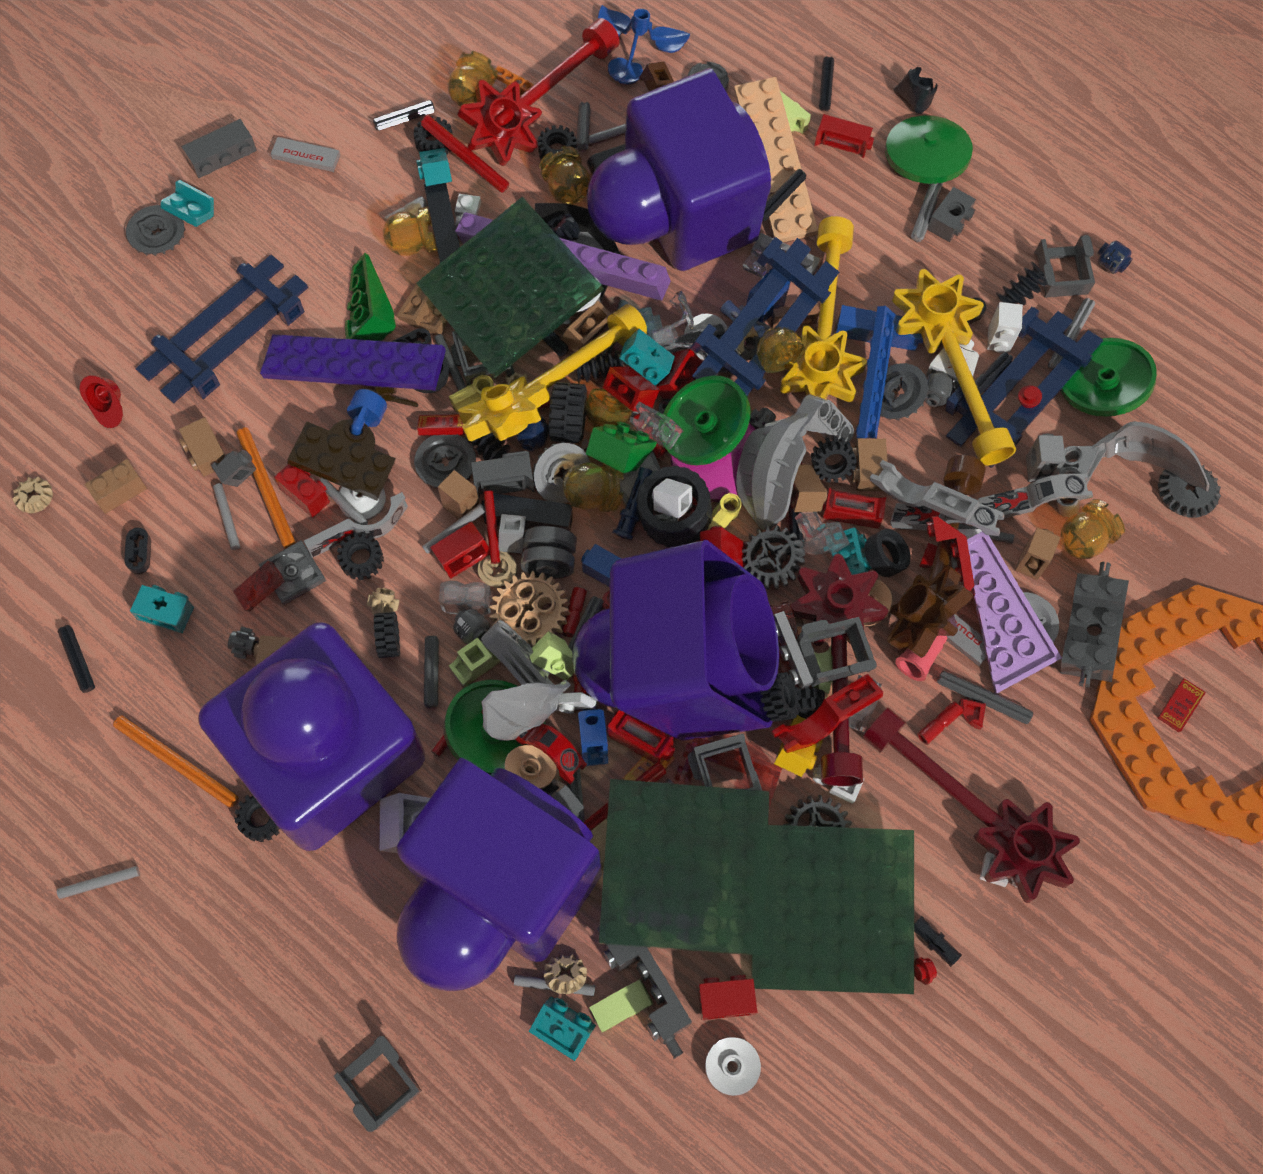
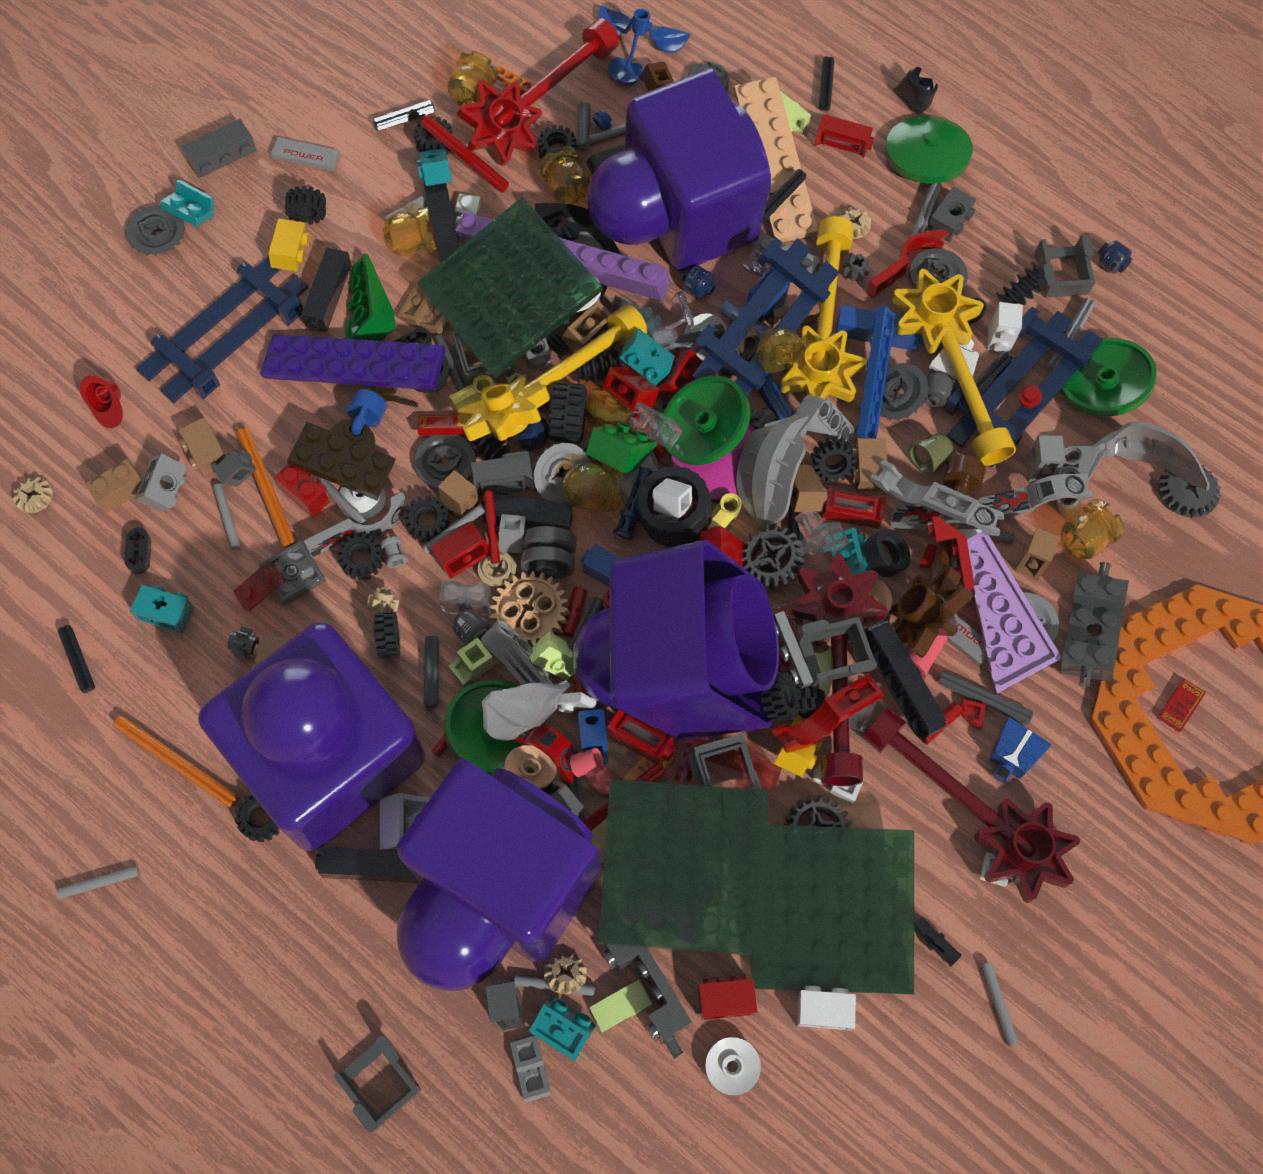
red plate [912,957,937,985] -> none
none -> light grey brick [134,453,187,512]
none -> yellow brick [269,219,310,272]
none -> black tyre [285,186,326,225]
none -> black brick [301,247,352,331]
none -> black brick [315,847,417,883]
none -> light grey bush [380,537,408,568]
none -> black tyre [404,496,449,543]
none -> dark grey brick [486,978,525,1032]
none -> light grey slope [510,1036,552,1103]
none -> light grey brick [521,331,551,371]
none -> coral piece [570,748,616,795]
none -> blue plate [593,110,612,131]
none -> dark blue head [681,265,716,299]
none -> blue piece [748,362,794,421]
none -> white brick [797,986,856,1031]
none -> tan gear [839,207,871,239]
none -> dark grey gear [842,254,871,282]
none -> black beam [864,619,946,739]
none -> red piece [866,230,949,299]
none -> olive helmet [908,433,954,474]
none -> dark grey gear [909,248,968,290]
none -> light grey bar [981,962,1019,1046]
none -> blue torso [989,717,1051,783]

